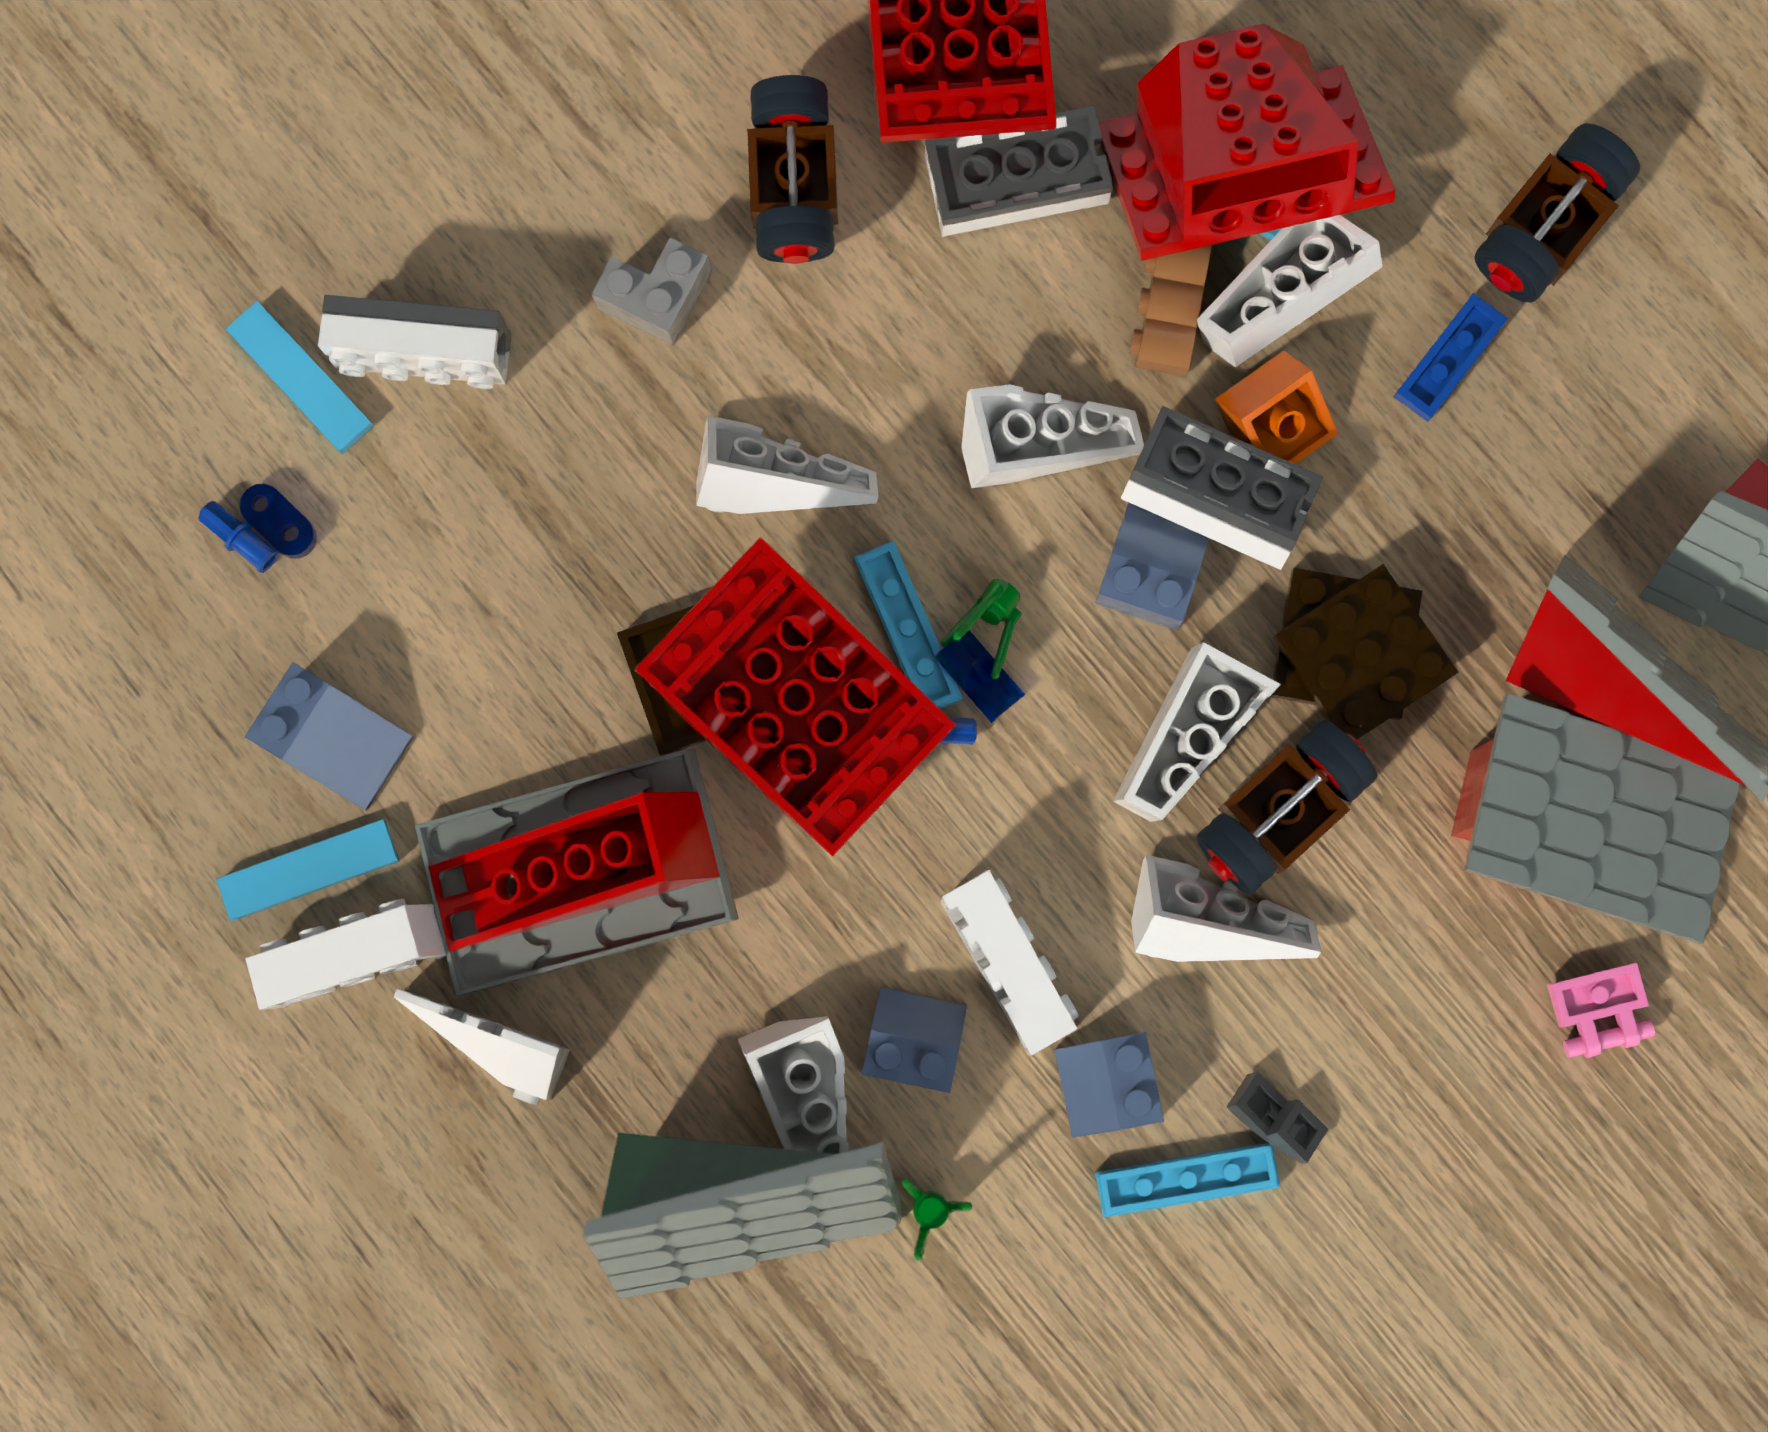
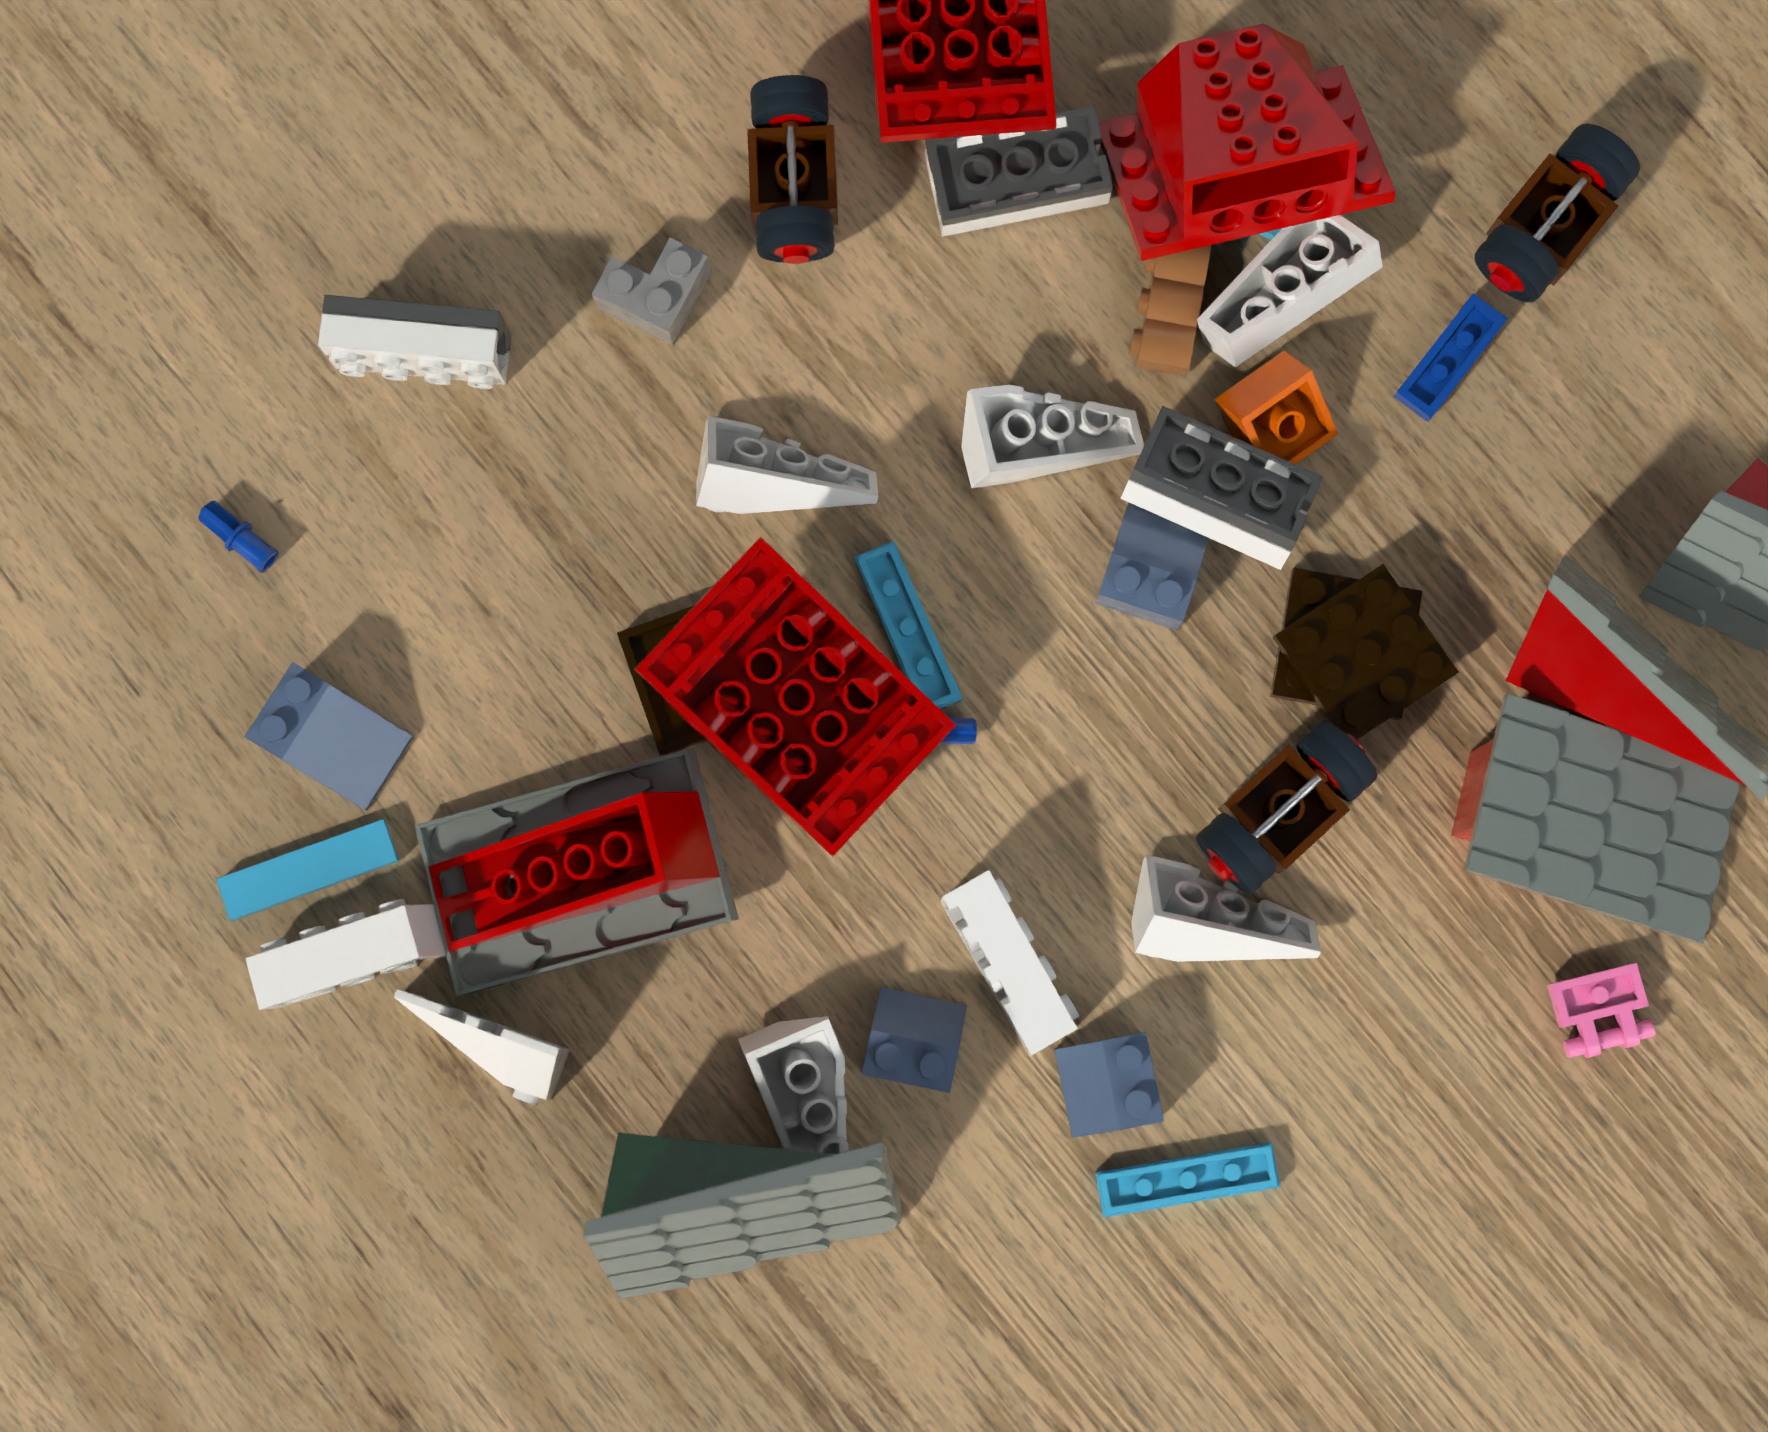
medium azure tile [225,301,374,455] -> none
clear blue plate [240,484,317,559] -> none
green plant [902,1179,972,1260] -> none
clear blue plate [935,630,1025,723] -> none
green plant [940,579,1022,679] -> none
white wedge [1113,642,1281,822] -> none
dark grey slope [1226,1072,1328,1164] -> none

